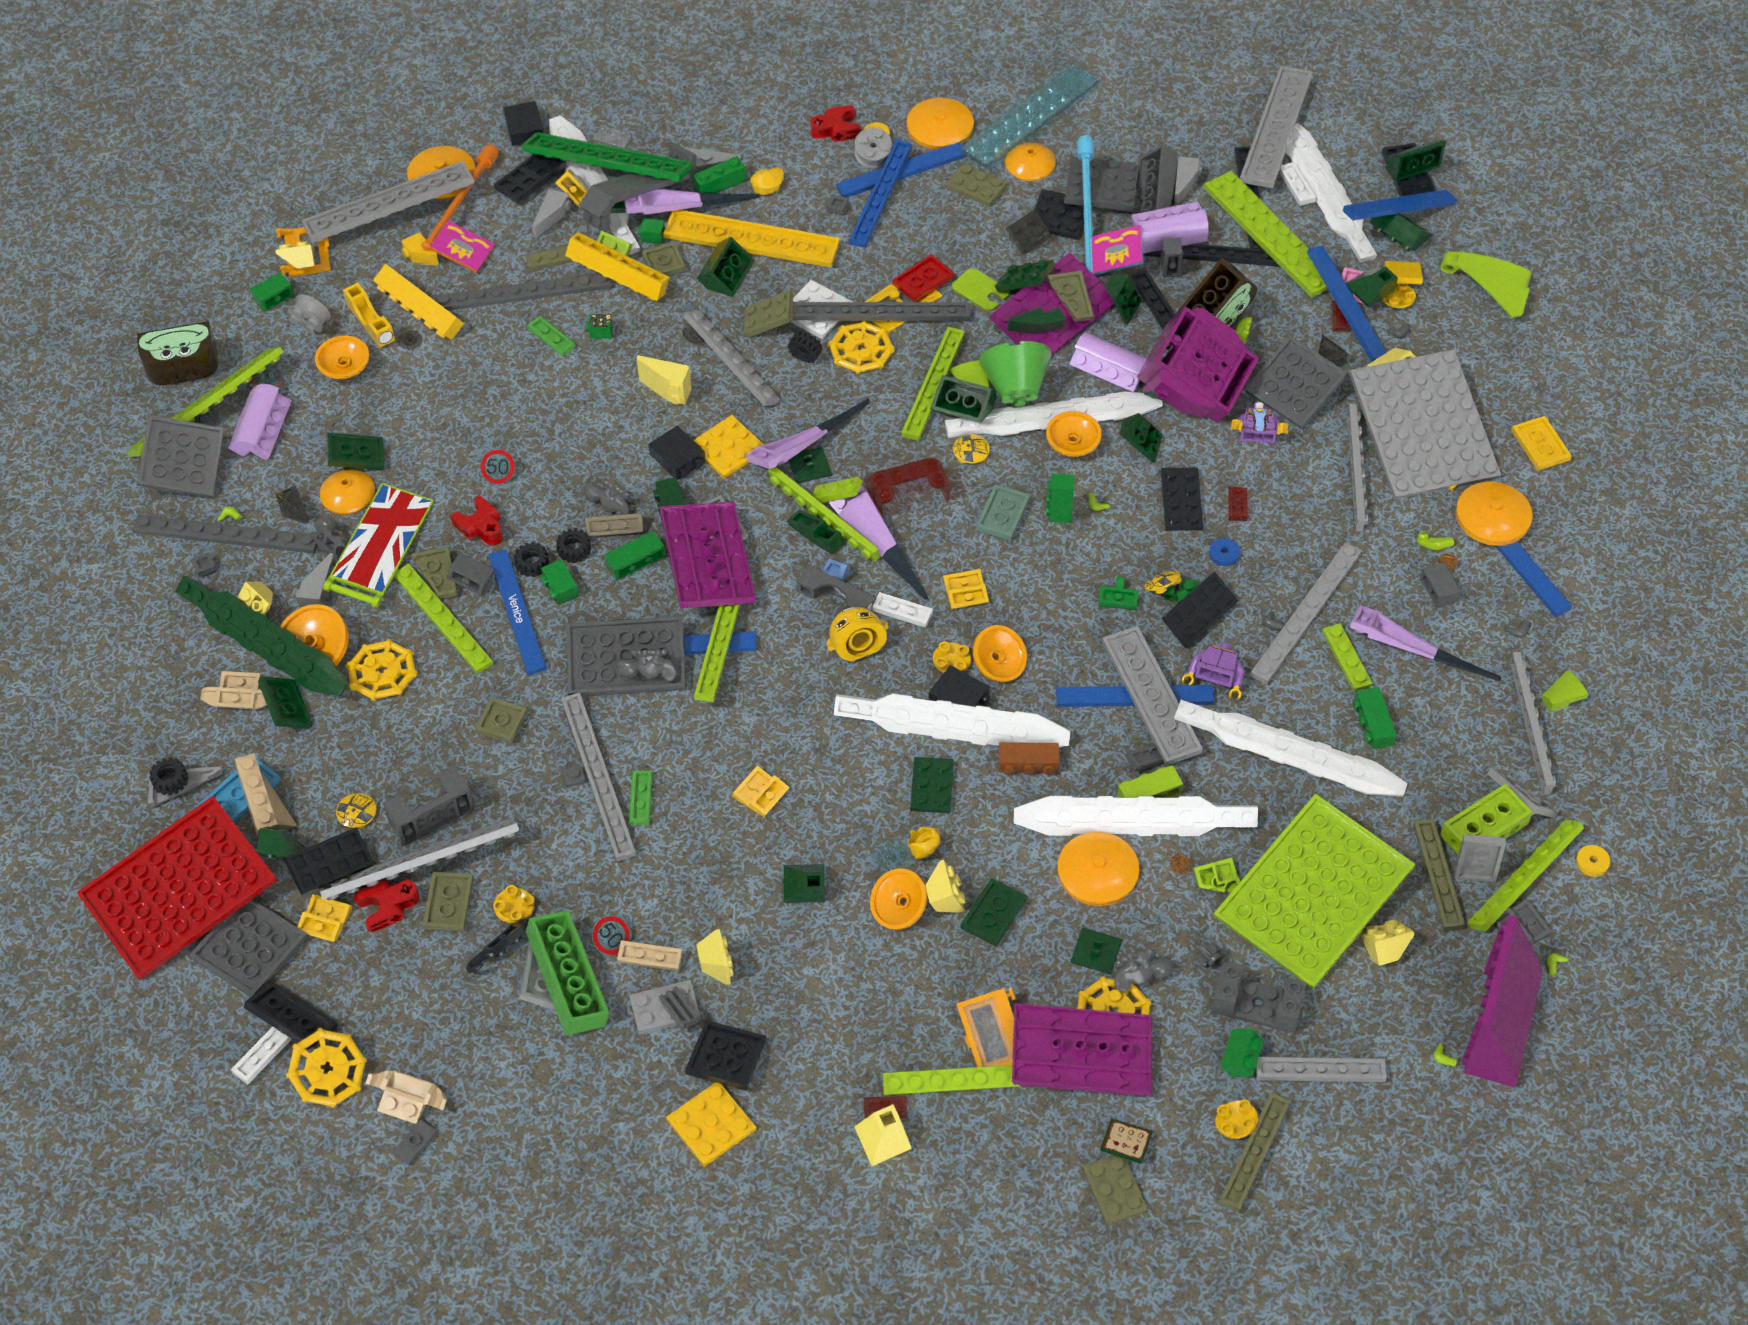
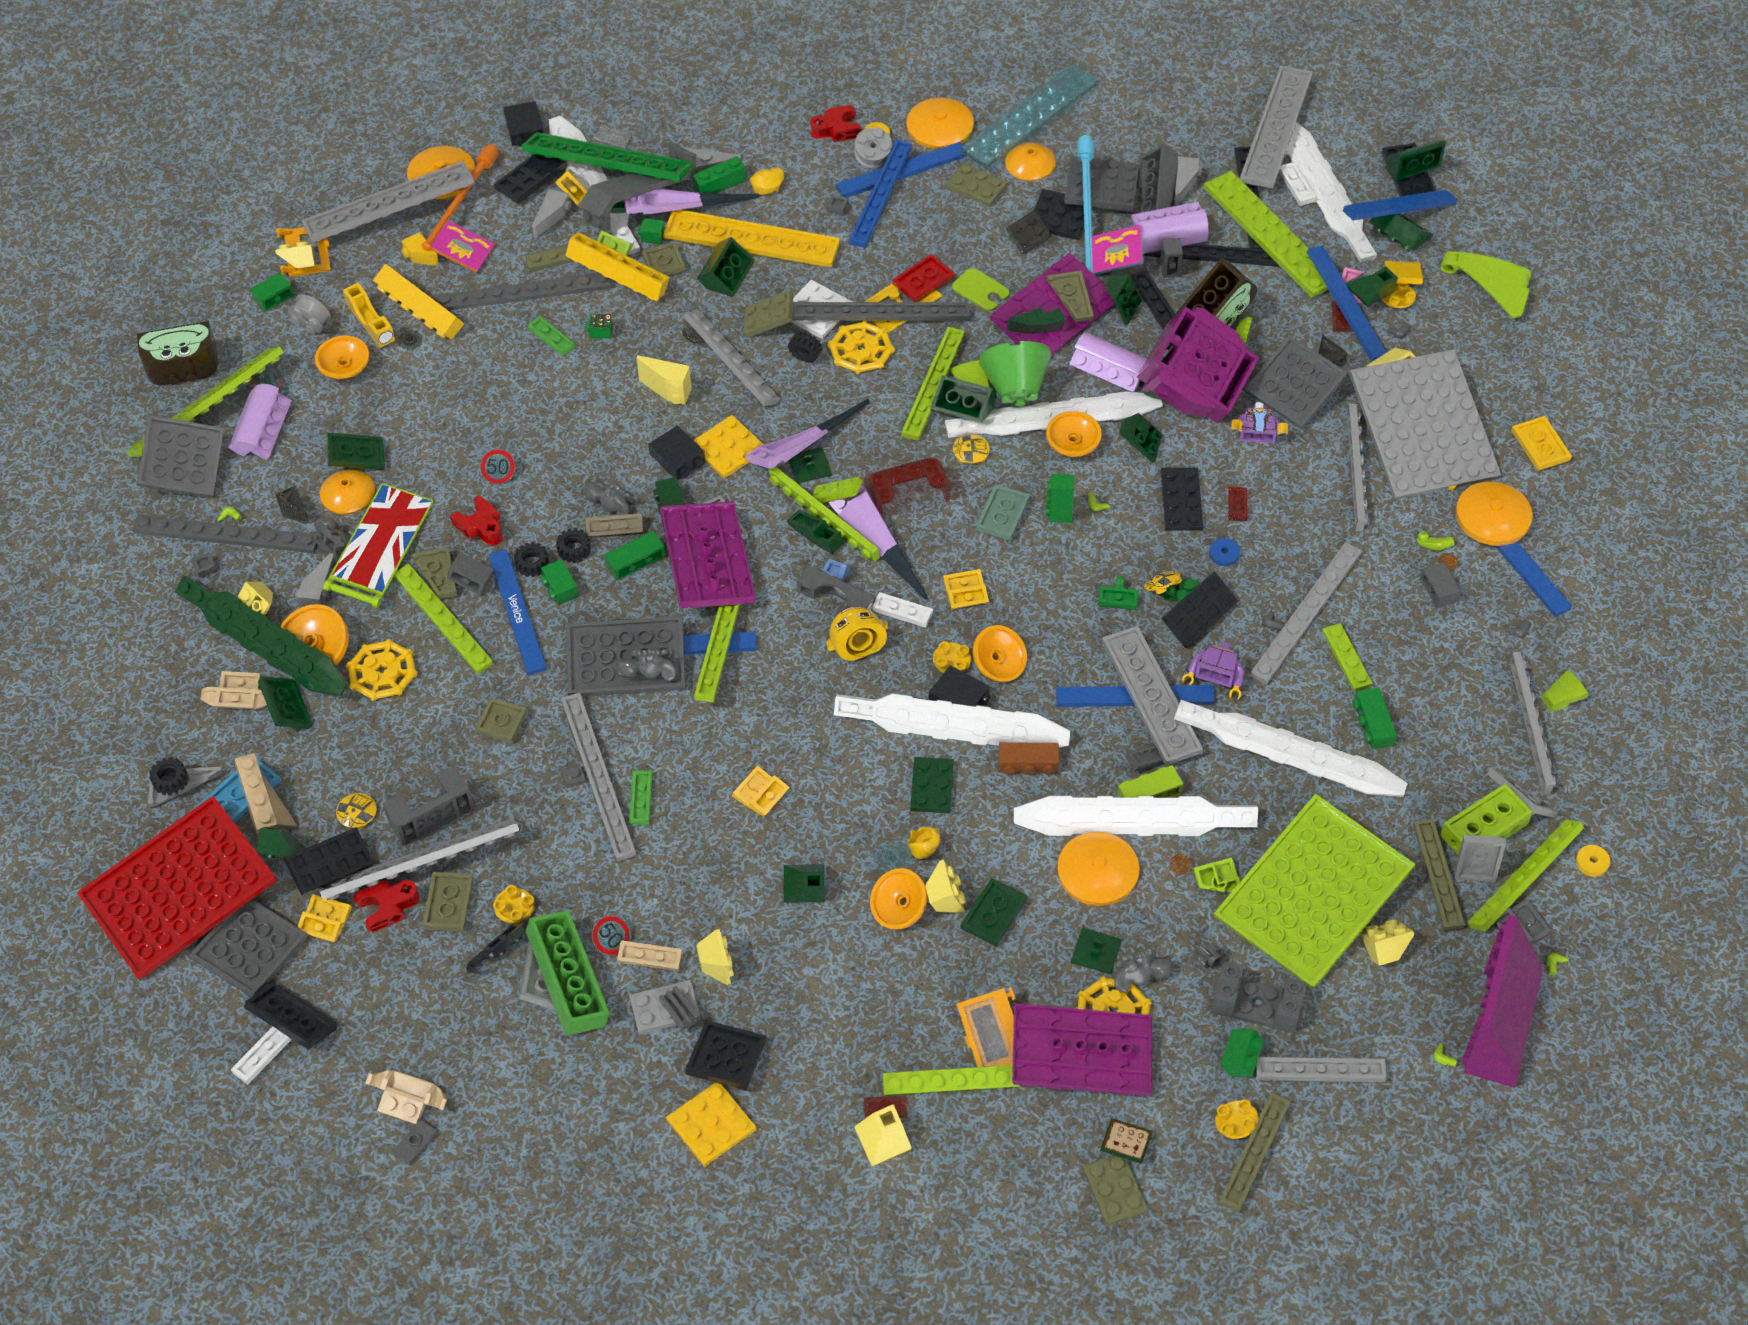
yellow plate [286,1028,367,1108] -> none
dark green plate [995,260,1056,292] -> none
lavender plate [1350,605,1501,681] -> none

